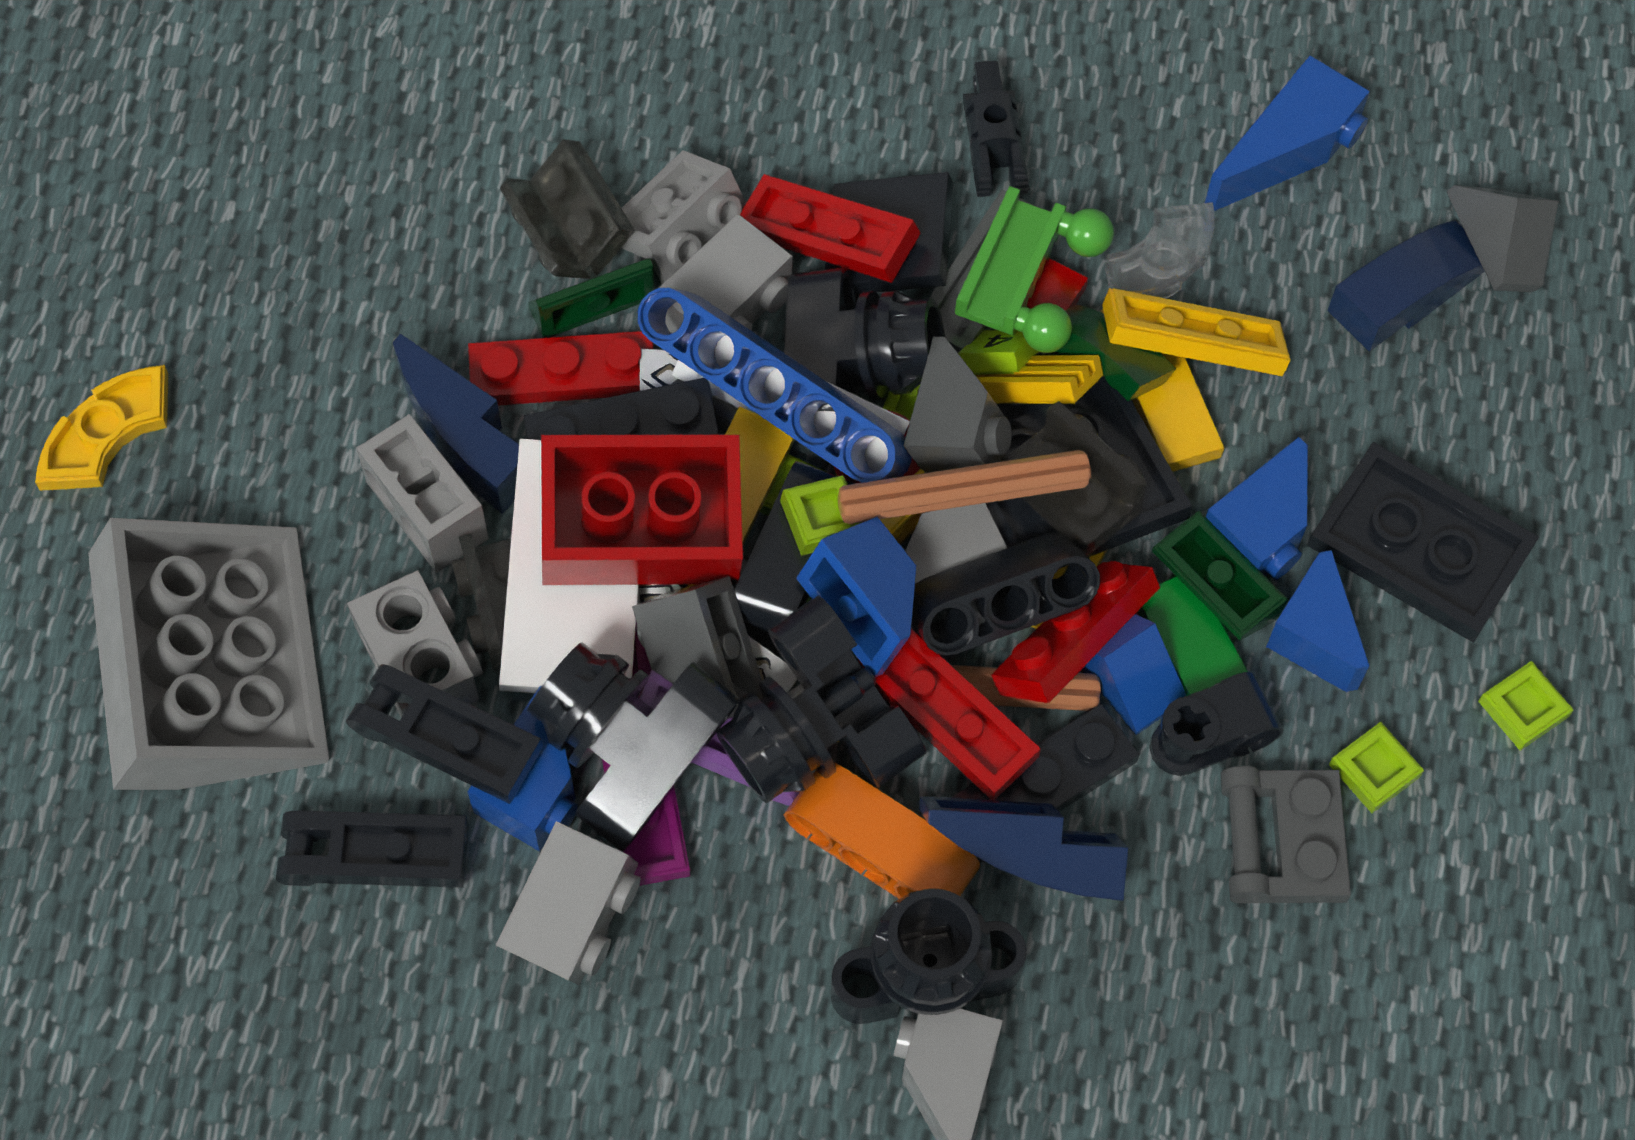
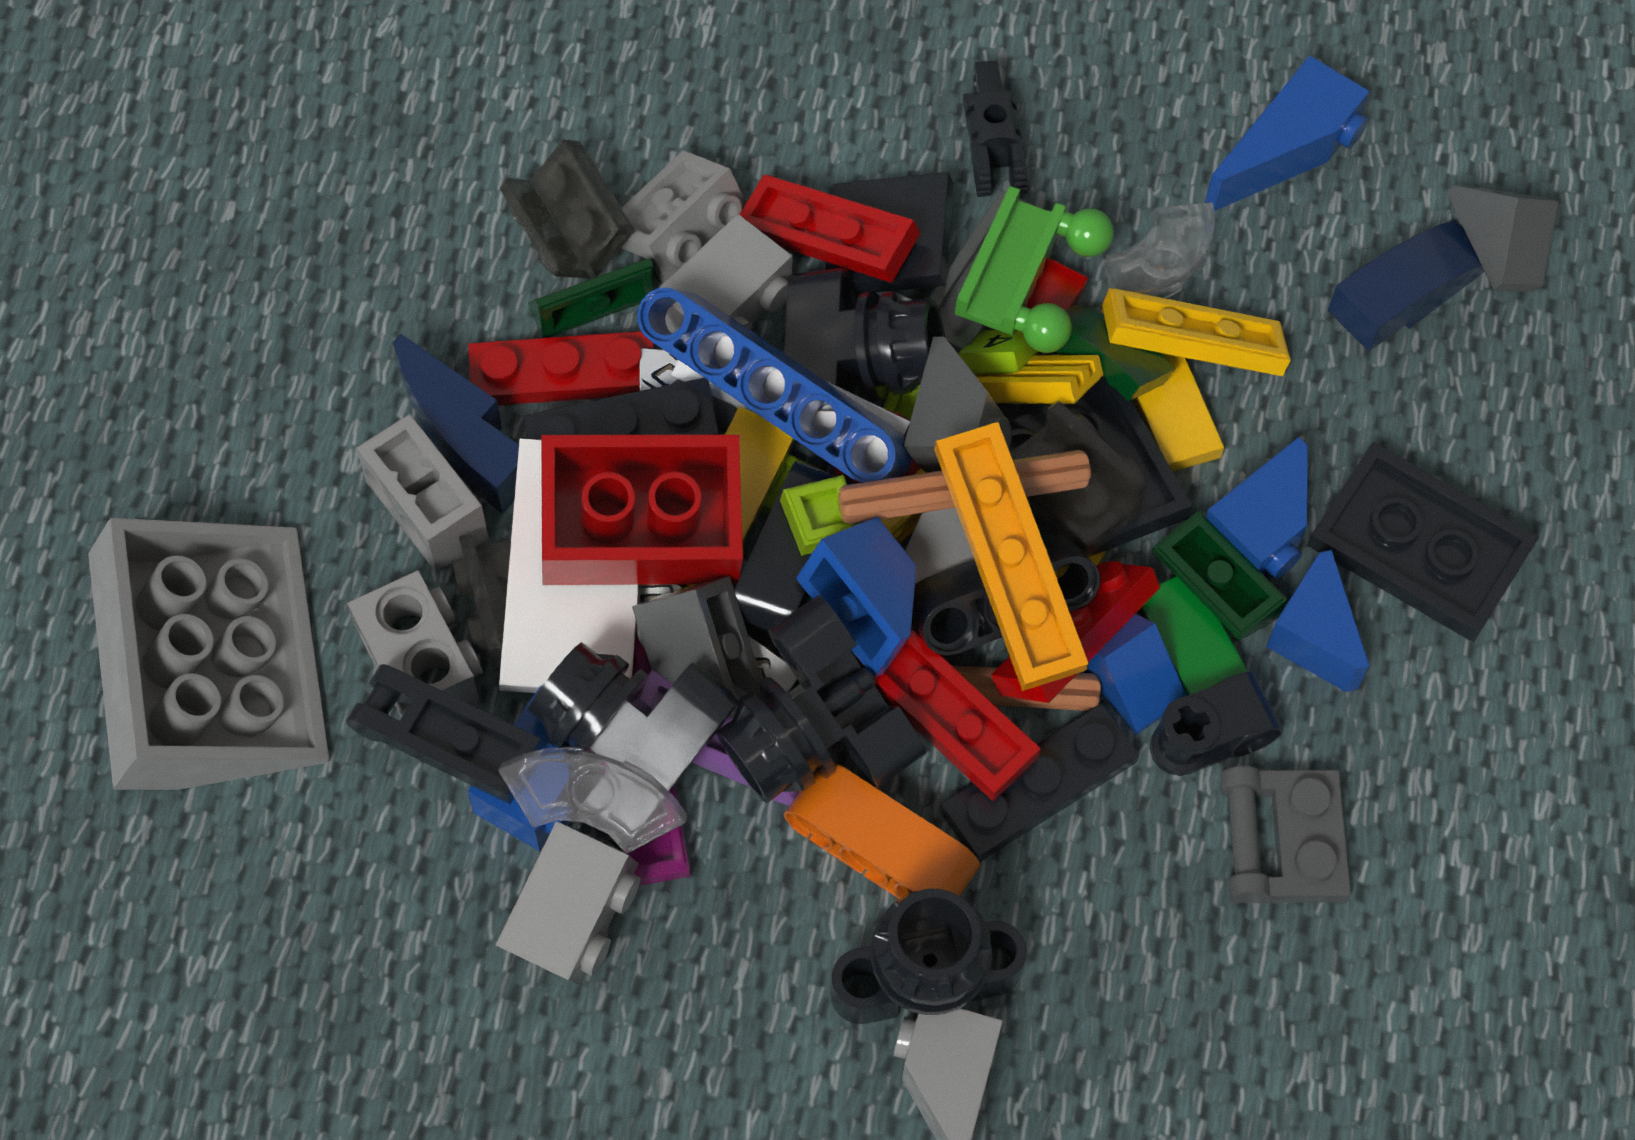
yellow tile [35,365,168,491] -> none
black plate [276,810,469,888] -> none
dark blue slope [919,796,1128,901] -> none
lime tile [1329,722,1424,814] -> none
lime tile [1478,661,1574,751] -> none
none -> clear tile [498,747,687,854]
none -> light orange plate [934,422,1089,691]

